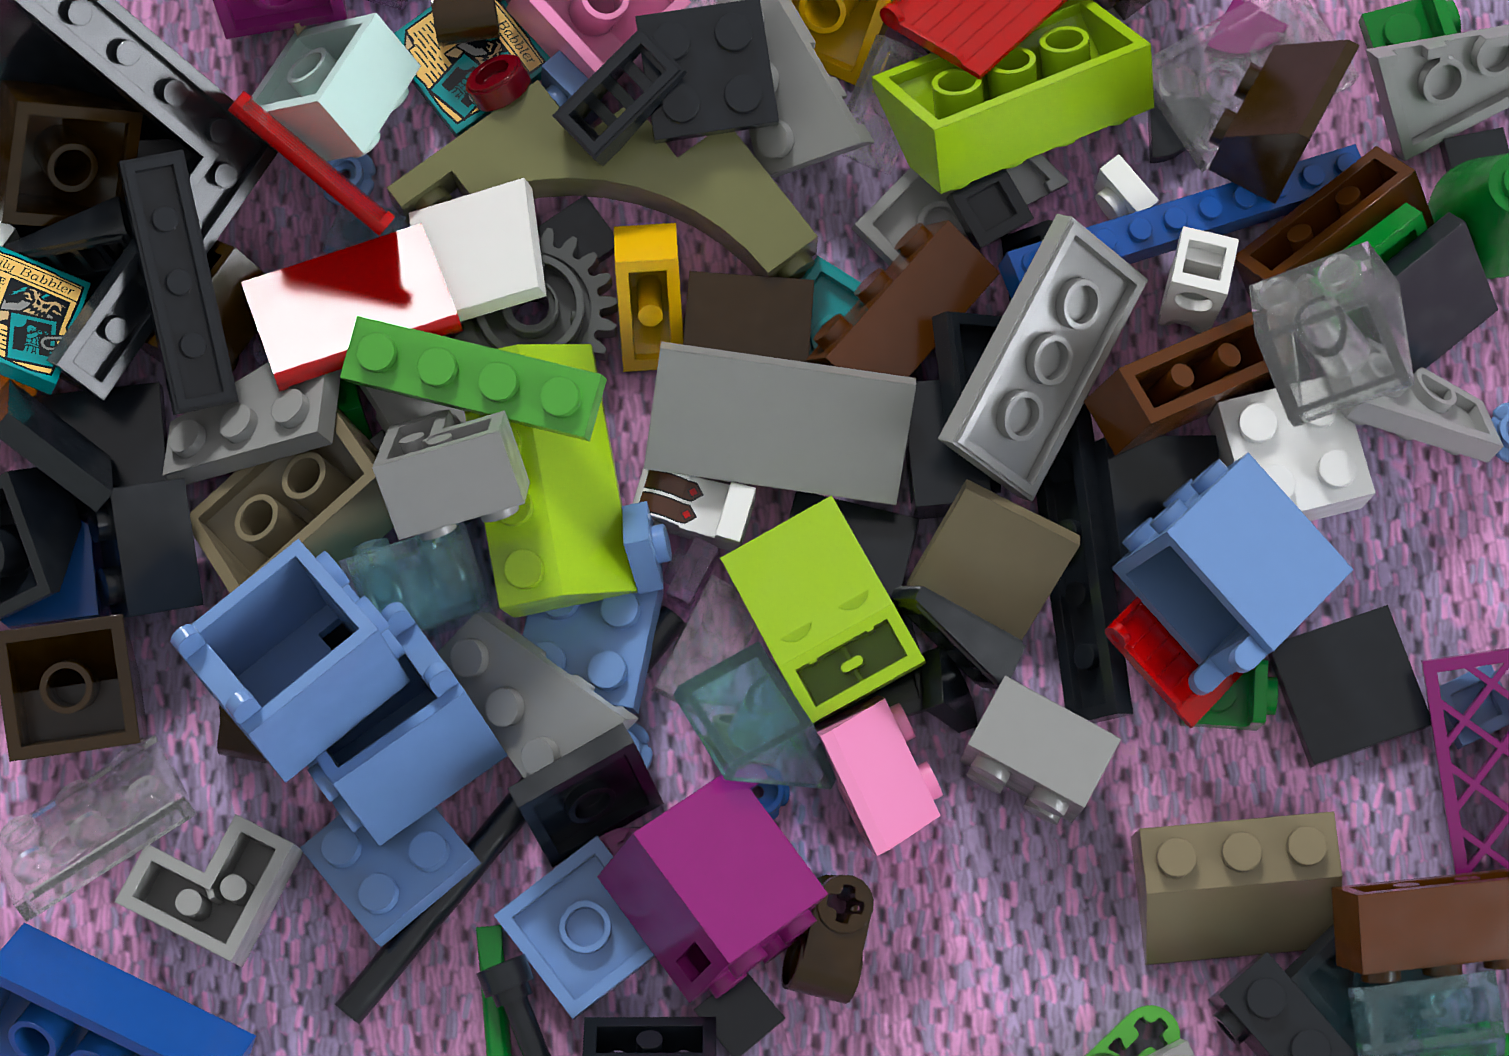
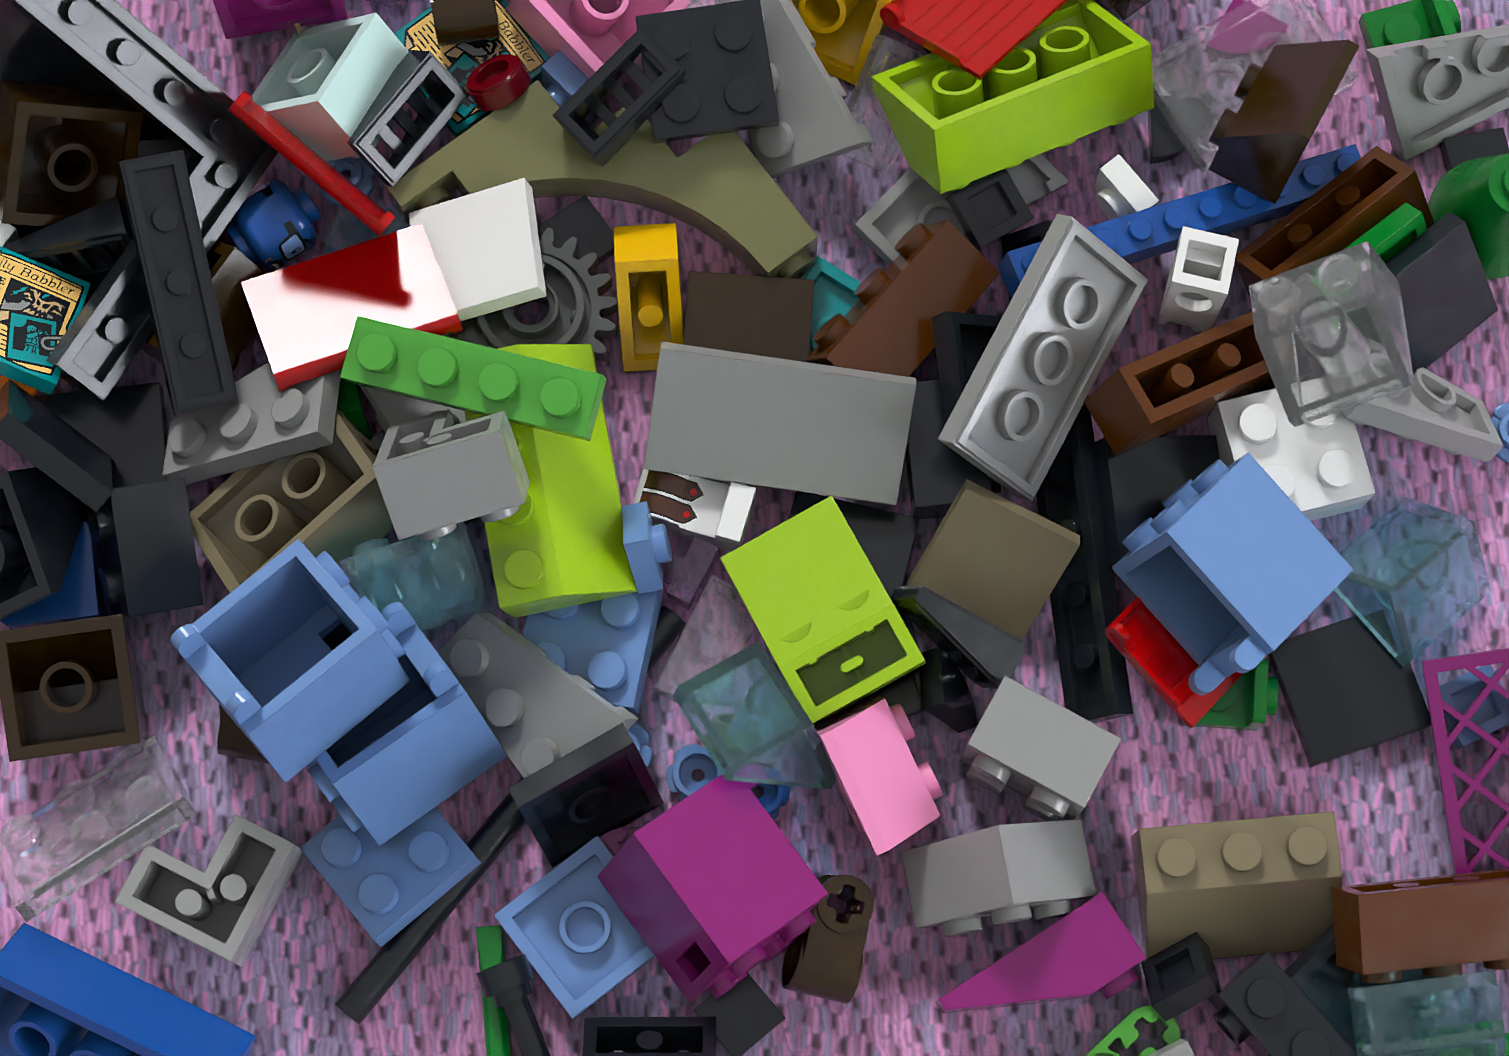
none -> blue head [225,179,321,272]
none -> black slope [347,50,469,187]
none -> medium blue plate [666,744,727,801]
none -> light grey brick [901,819,1097,937]
none -> magenta slope [935,892,1146,1014]
none -> black tile [1141,932,1221,1021]
none -> clear light blue slope [1334,497,1491,668]

